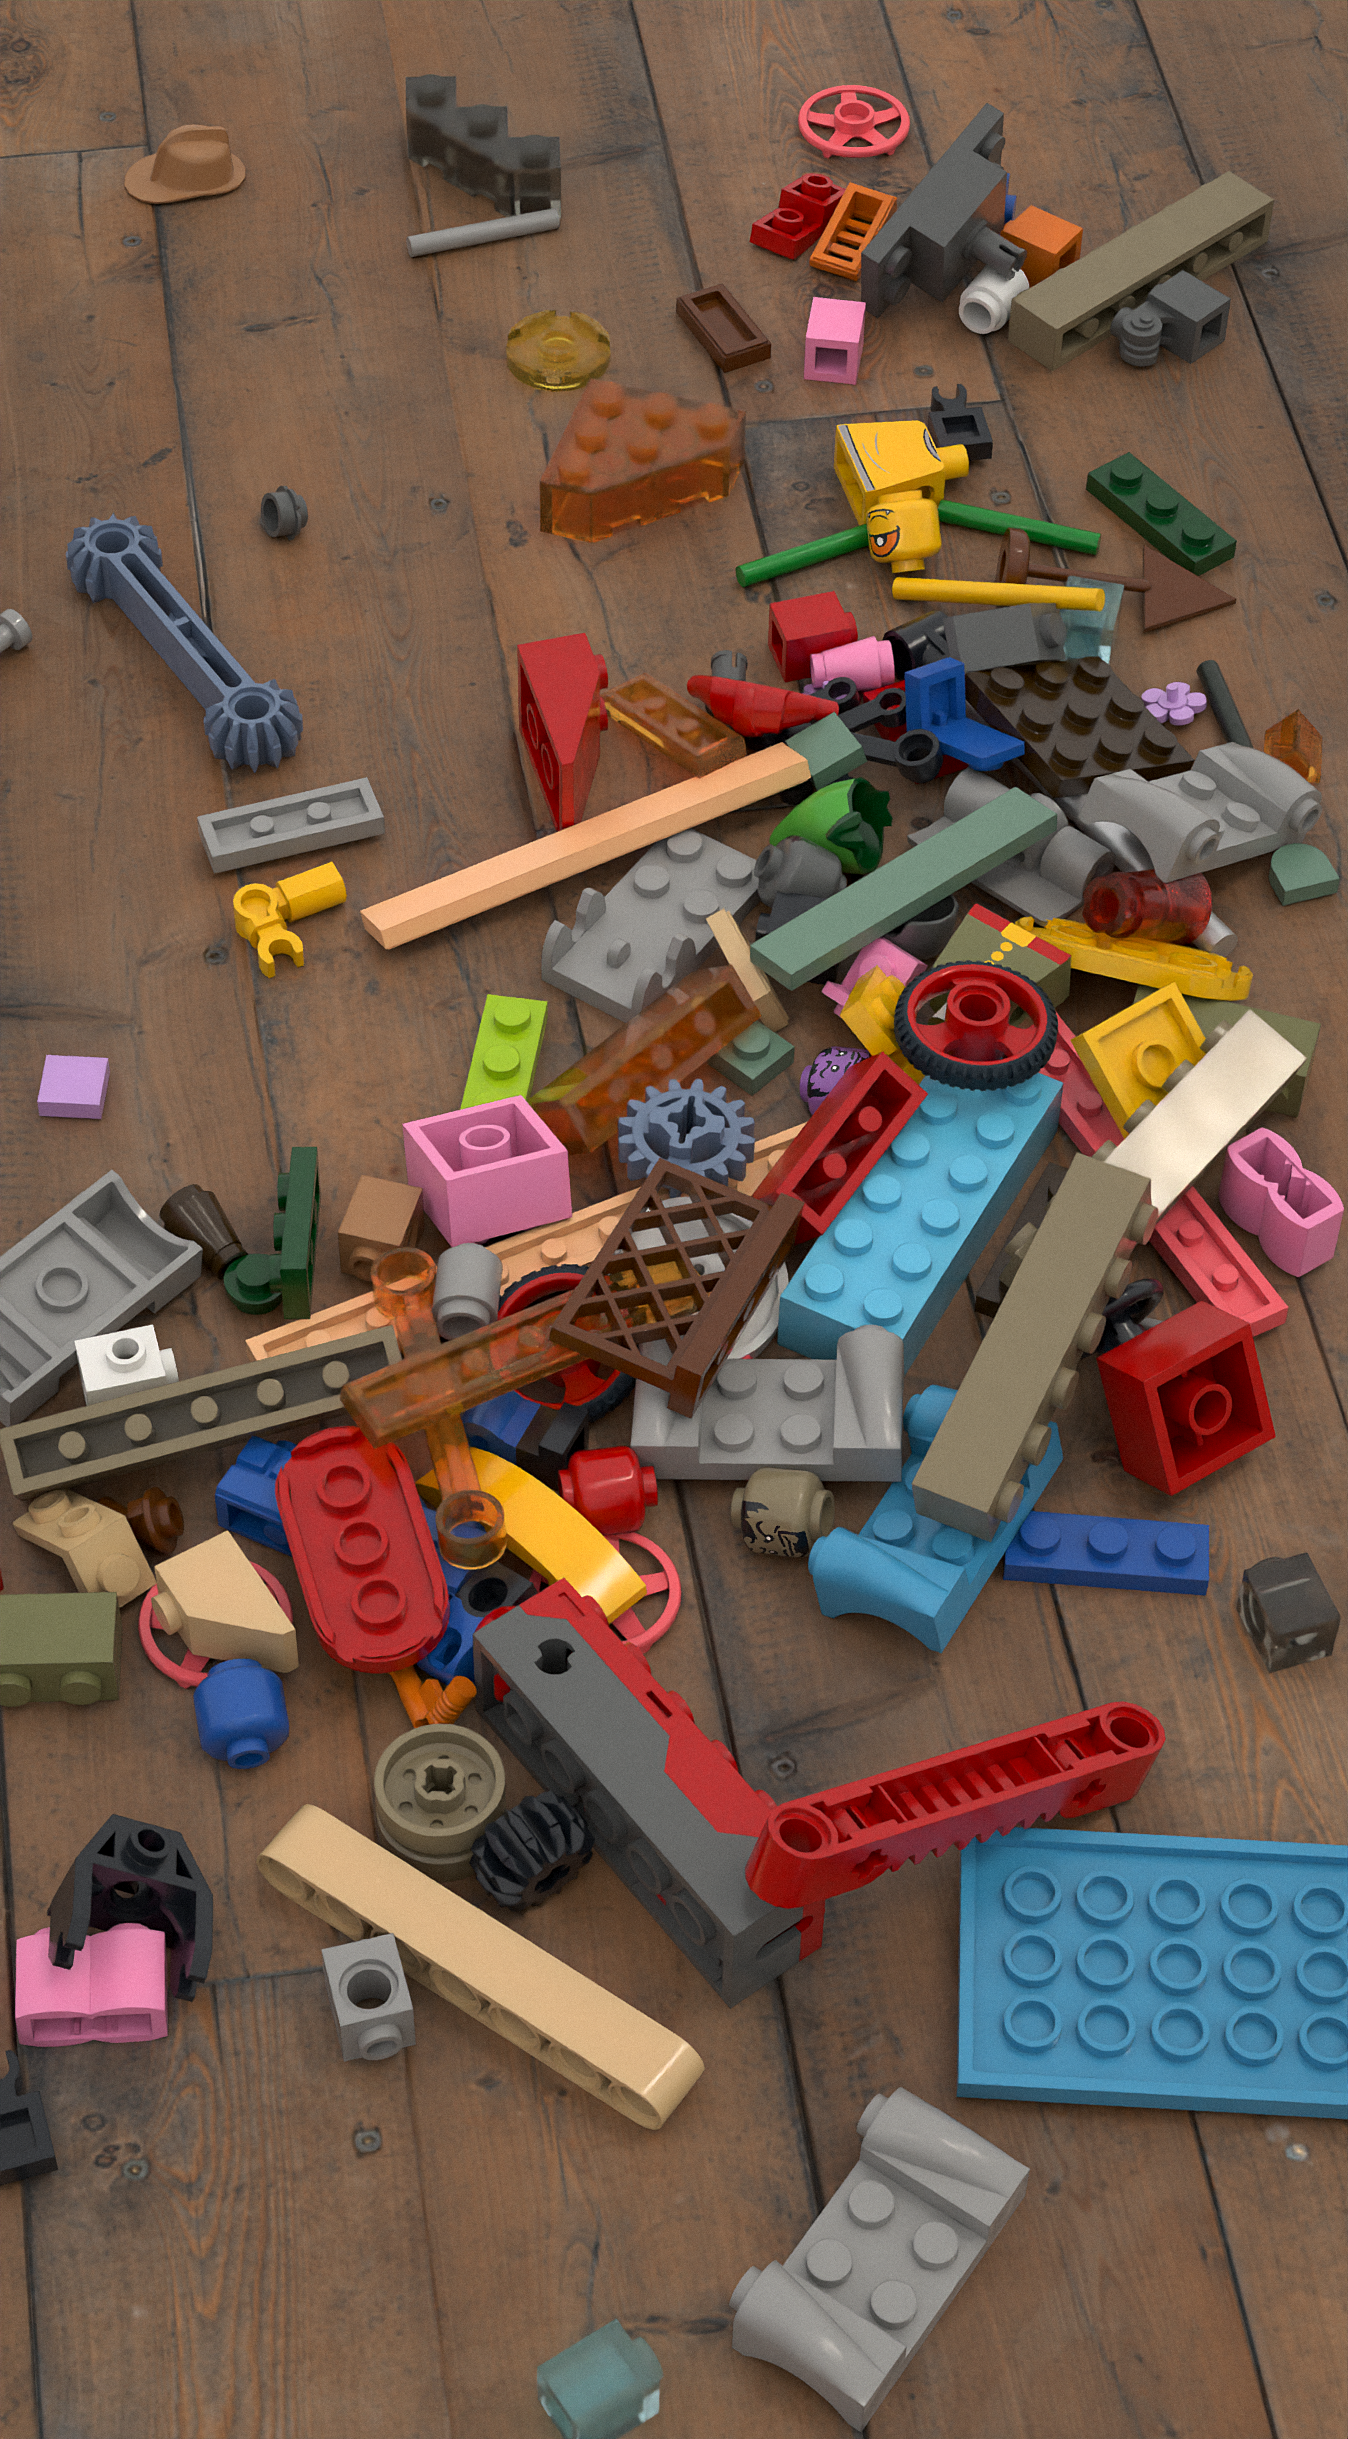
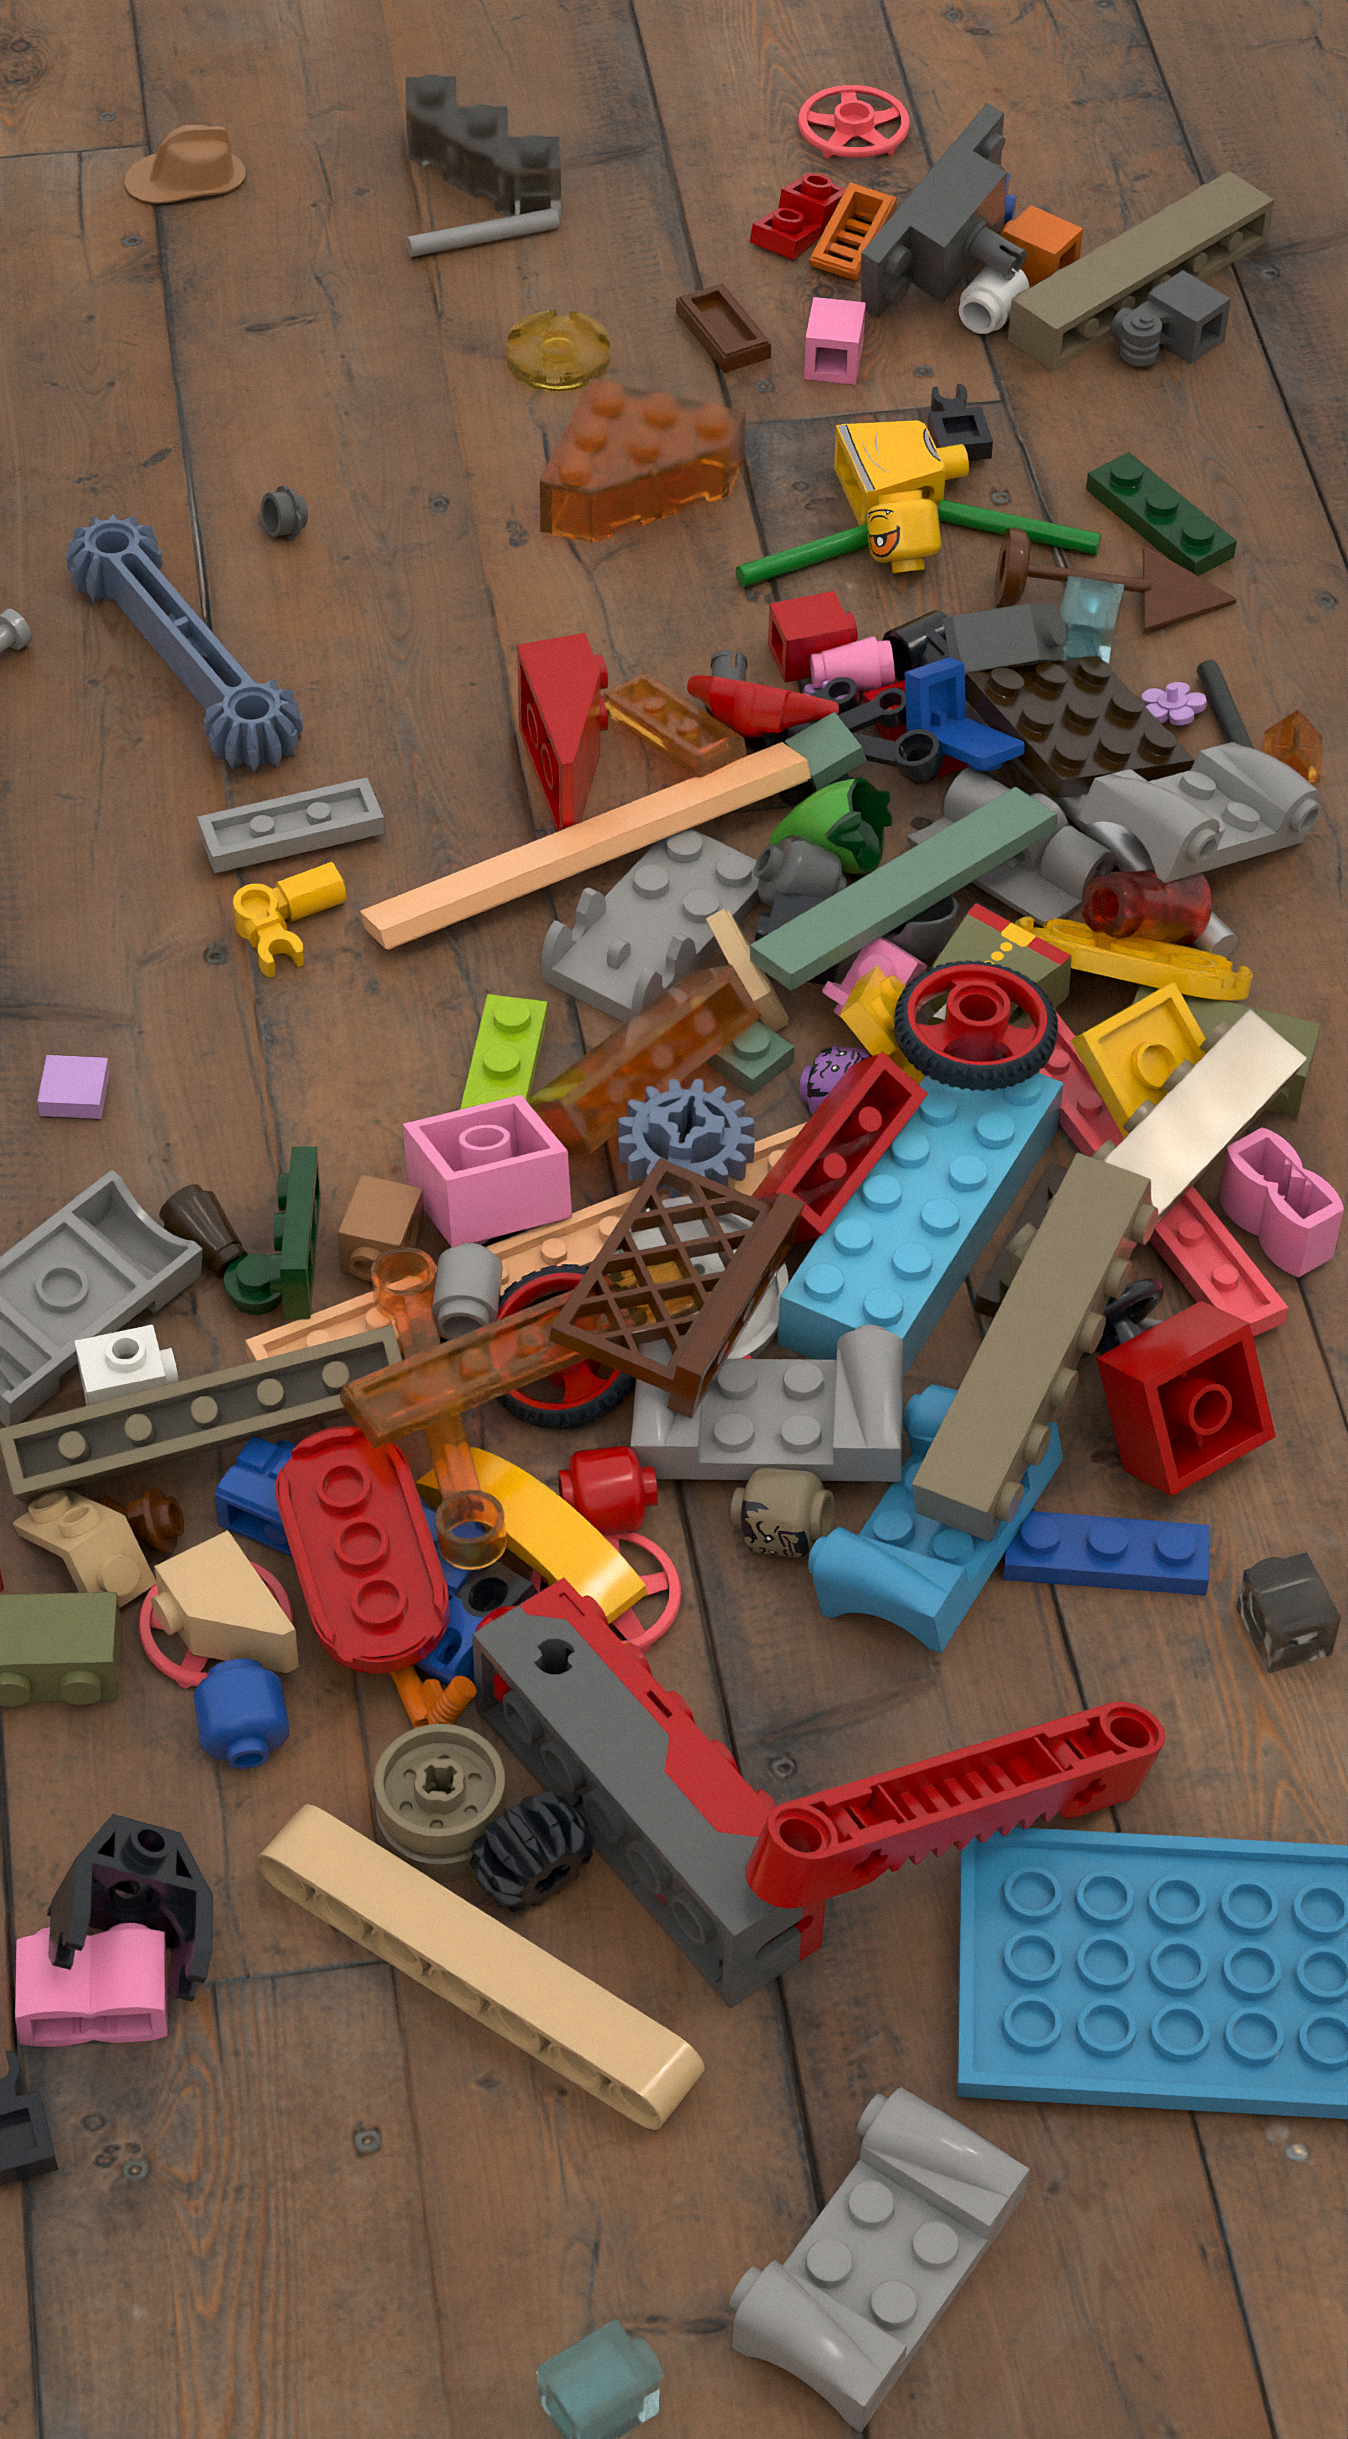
light grey brick [321,1933,416,2062] -> none
leg [454,1383,589,1492] -> none
yellow bar [892,577,1105,612] -> none
sand green tile [1268,843,1340,906] -> none

